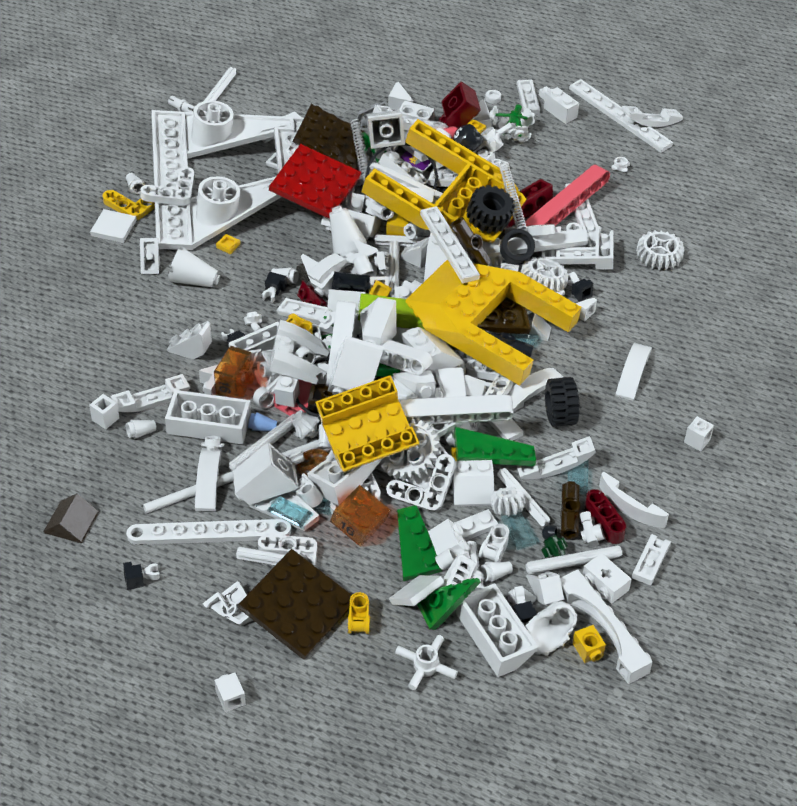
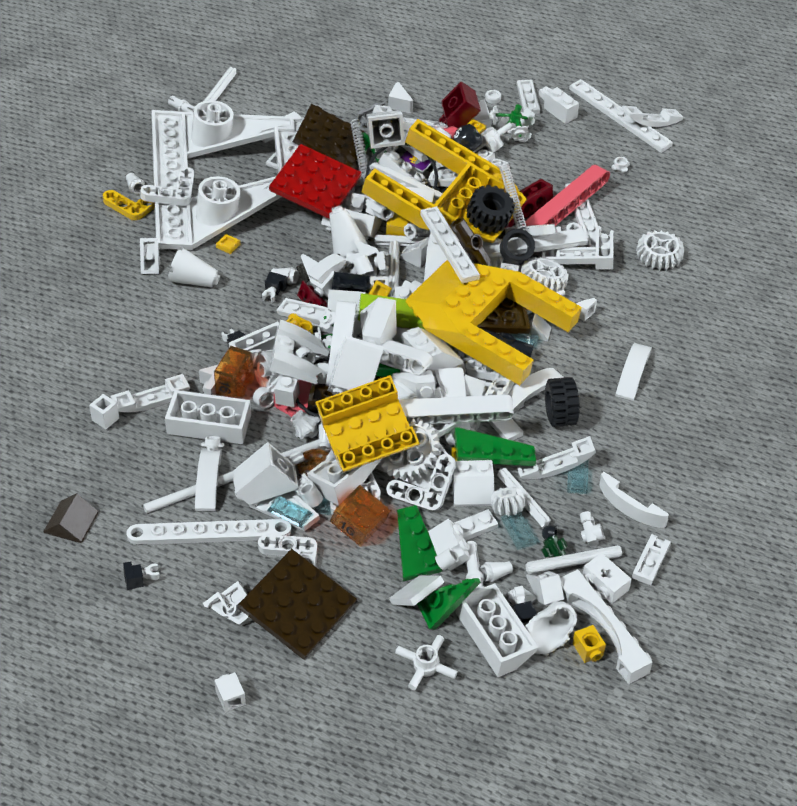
white tile [90,209,137,243] -> none
white cone [126,420,156,439] -> none
white slope [167,321,212,359] -> none
white axle [229,414,294,470] -> none
white axle [236,547,285,565] -> none
white plate [243,312,262,331] -> none
light blue cone [248,412,278,431] -> none
yellow piece [348,592,370,634] -> none
white brick [399,101,435,121] -> none
white slope [437,553,476,589] -> none
white piece [478,524,509,562] -> none
dark brown piece [560,481,580,540] -> none
black piece [567,272,594,302] -> none
dark red beam [585,489,626,544] -> none
white brick [684,416,714,451] -> none

